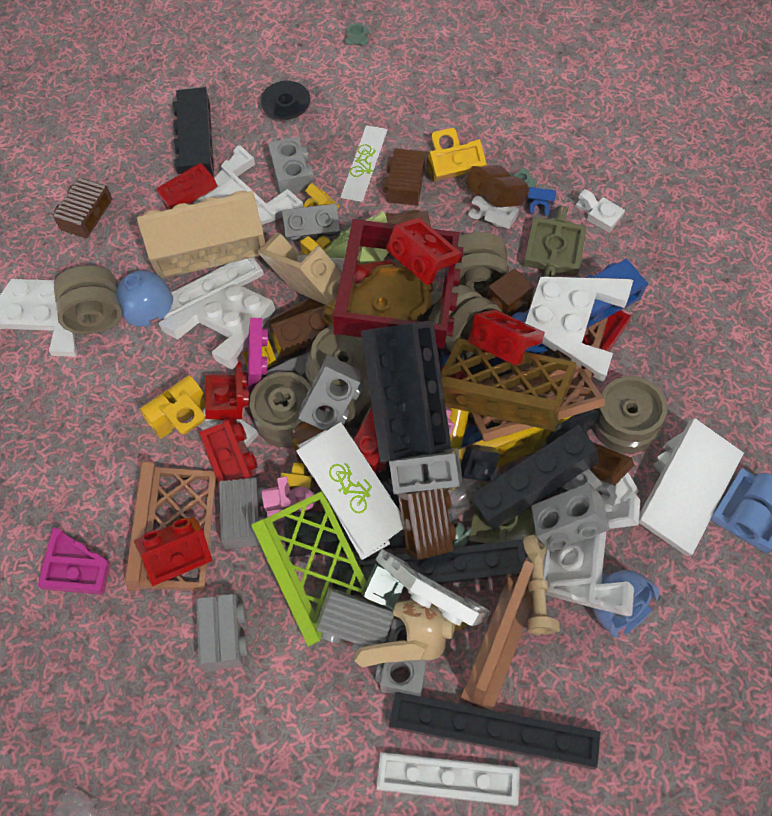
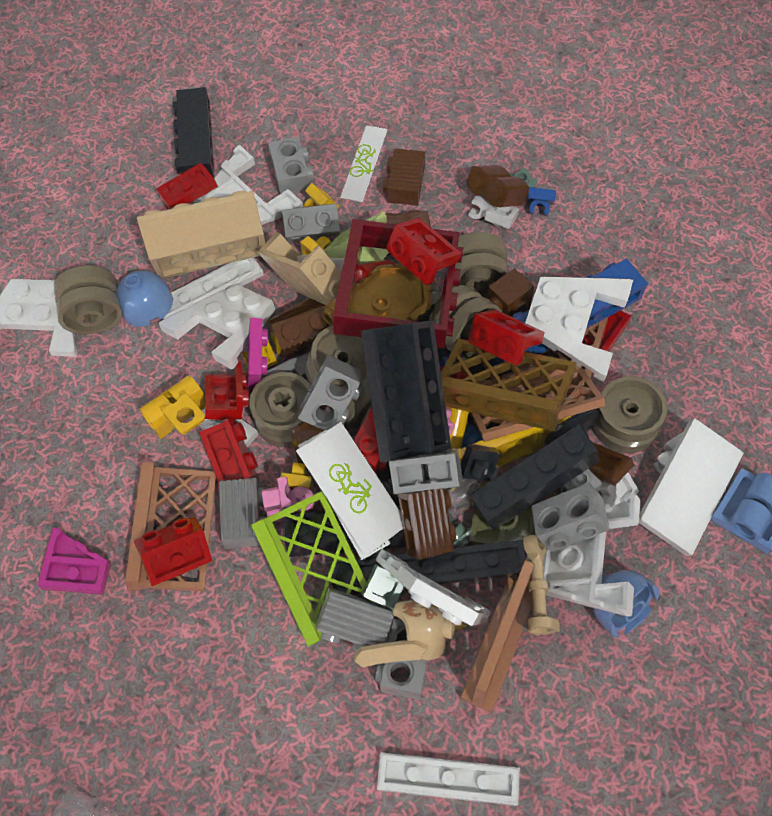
reddish brown brick [53,177,113,239] -> none
light grey brick [196,594,249,671] -> none
black dish [261,81,311,120] -> none
sand green plate [345,23,369,46] -> none
black plate [389,691,601,770] -> none
yellow piece [427,128,487,182] -> none
olive plate [524,205,587,277] -> none
white plate [575,189,625,233] -> none

